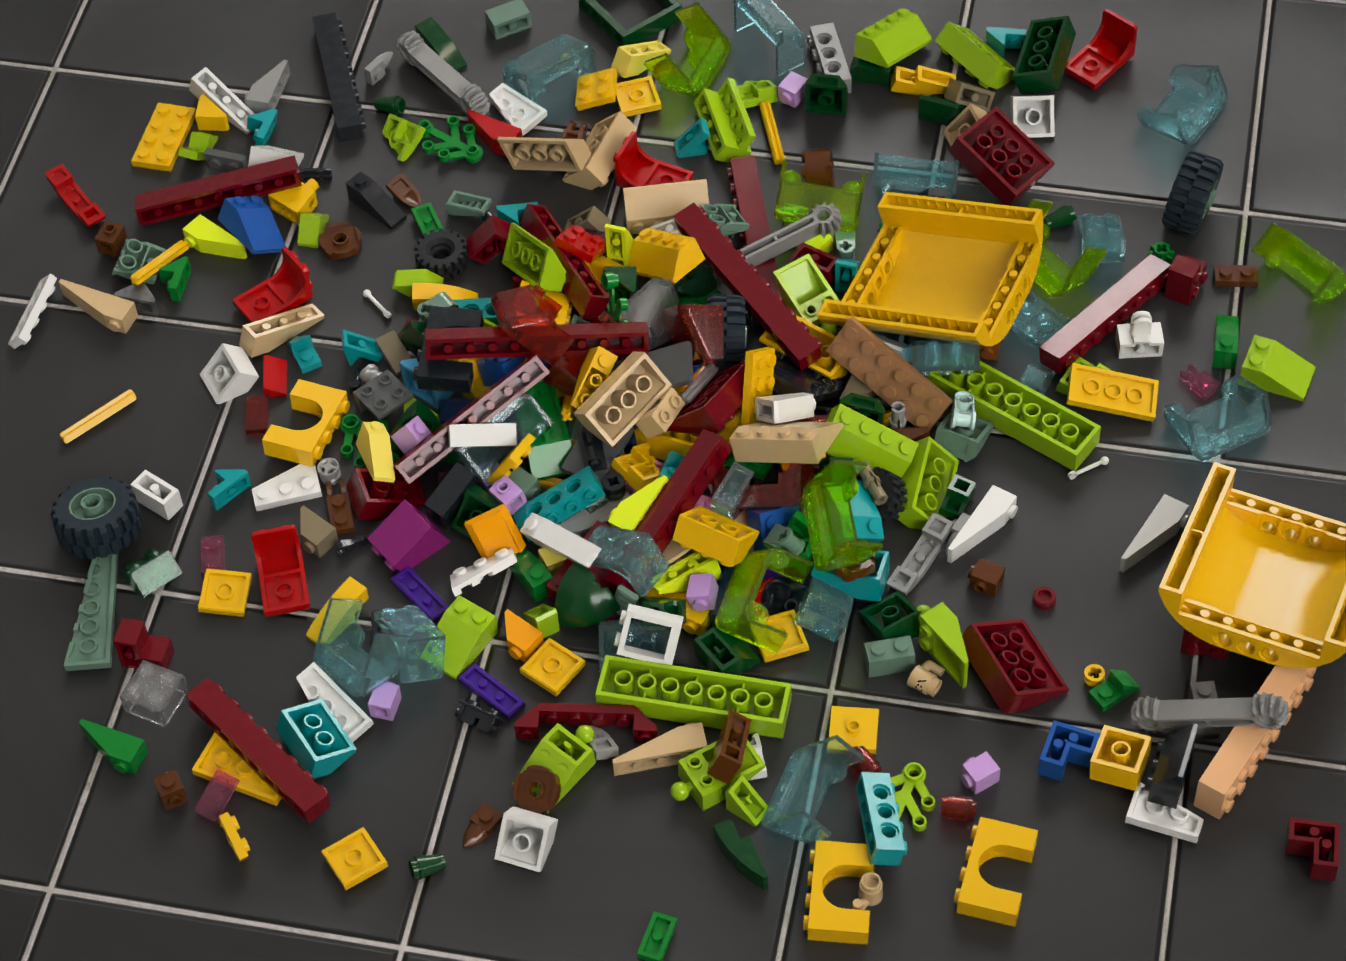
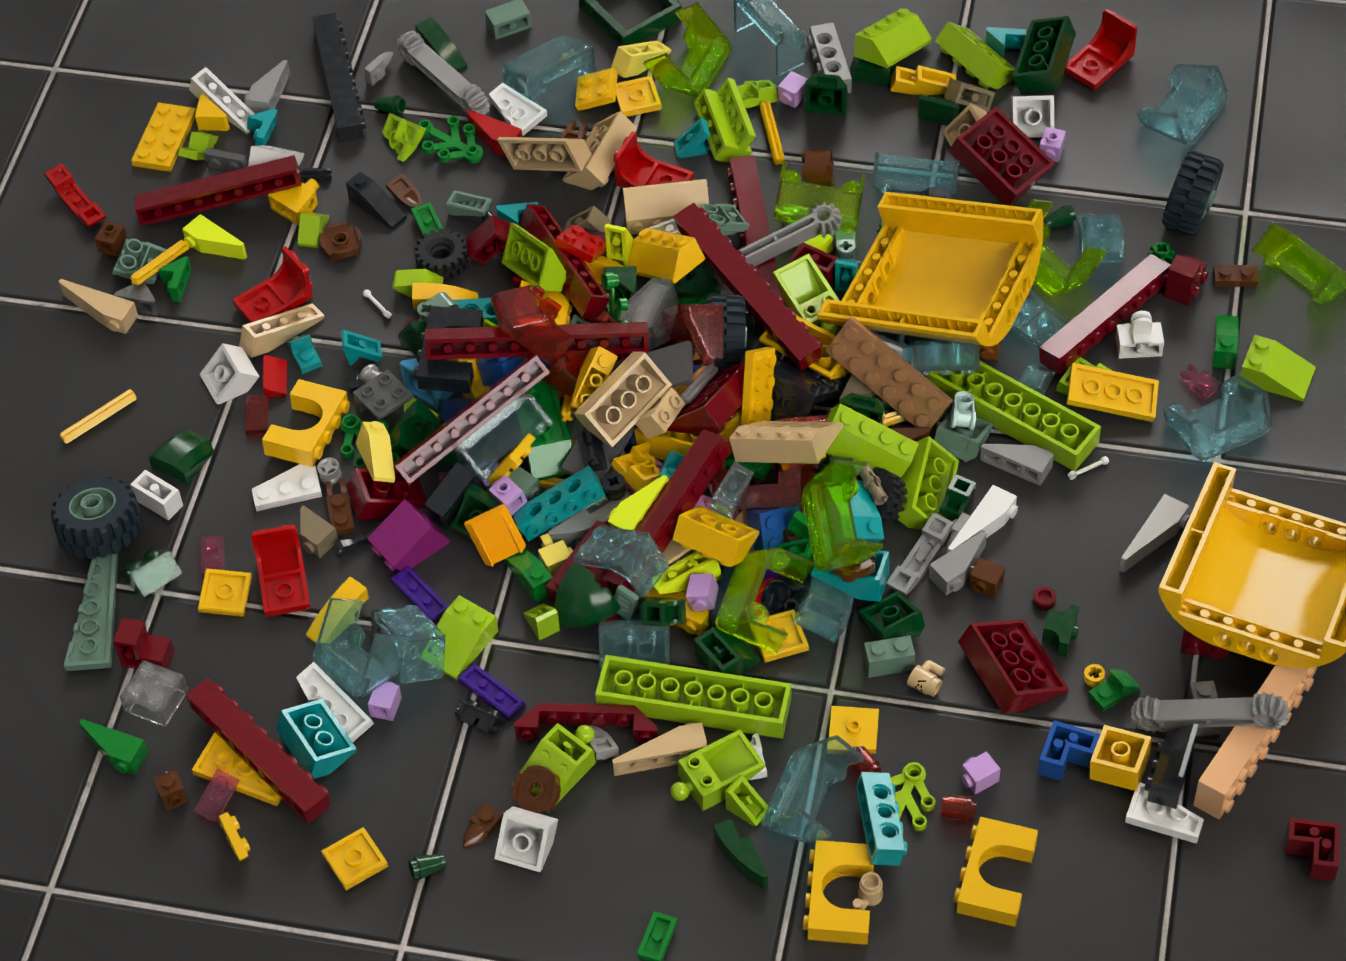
white plate [8,273,57,349] -> none
teal slope [208,469,251,511] -> none
blue slope [218,195,285,254] -> none
dark tan tile [375,330,412,376] -> none
lavender brick [391,415,431,454] -> none
white tile [448,423,517,448] -> none
white wing [450,548,517,597] -> none
light orange slope [504,609,544,663] -> none
white slope [520,512,601,568] -> none
yellow plate [520,638,586,697] -> none
white window [614,604,684,665] -> none
reddish brown slope [707,709,751,784] -> none
white slope [755,392,816,424] -> none
sand green piece [763,523,805,557] -> none
light grey pin [889,401,907,428] -> none
lime slope [917,602,969,689] -> none
none -> dark green slope [149,429,214,485]
none -> light grey slope [929,530,987,595]
none -> light grey slope [980,444,1054,486]
none -> lavender brick [1039,127,1066,163]
none -> dark green brick [1042,604,1079,657]

